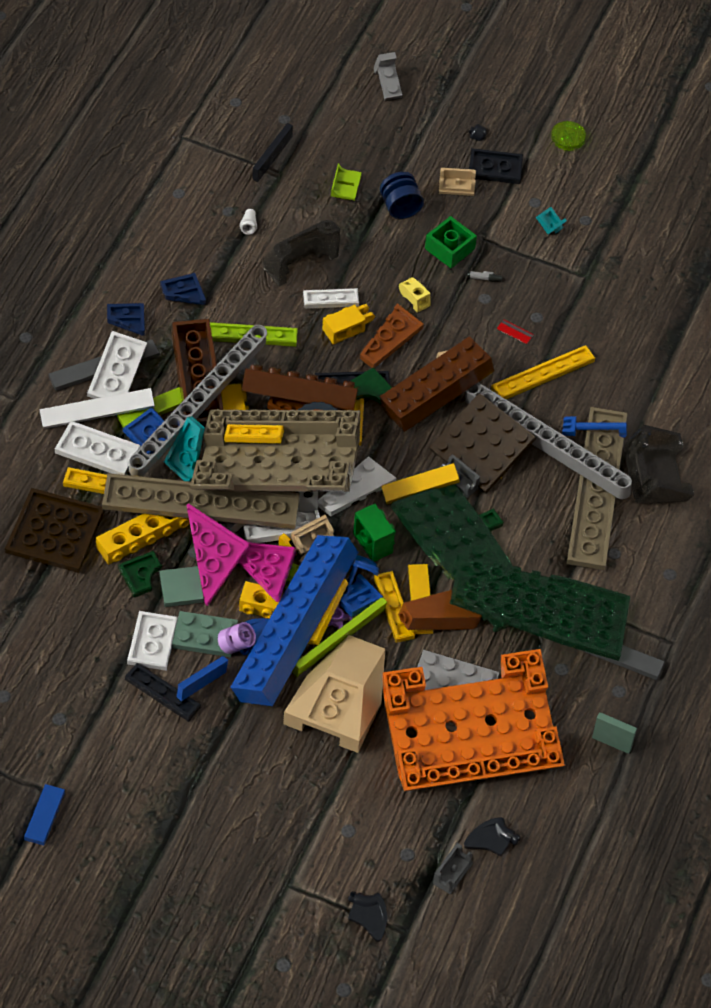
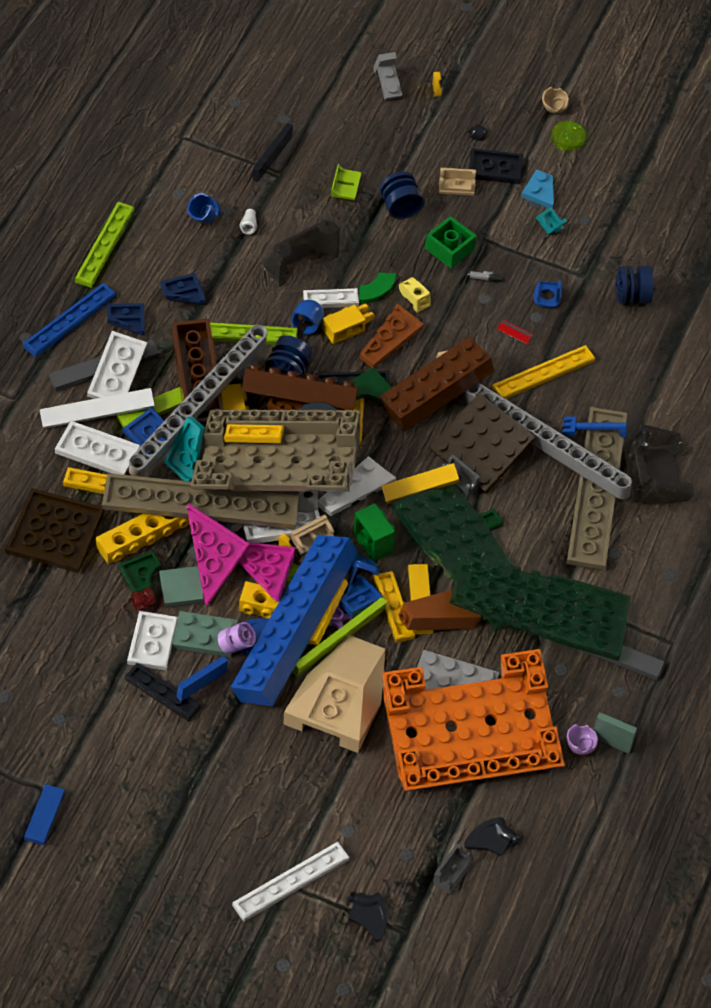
none -> blue tile [23,283,116,357]
none -> lime tile [75,202,134,288]
none -> clear red wheel [130,587,156,612]
none -> blue helmet [187,193,222,224]
none -> white tile [232,842,349,922]
none -> dark blue wheel [265,336,312,376]
none -> blue helmet [291,300,324,335]
none -> green tile [359,272,396,304]
none -> yellow tile [432,72,442,97]
none -> dark azure wing [521,170,554,208]
none -> blue piece [534,280,562,308]
none -> tan hair [542,87,569,113]
none -> lavender hair [566,724,598,755]
none -> dark blue wheel [615,266,653,304]

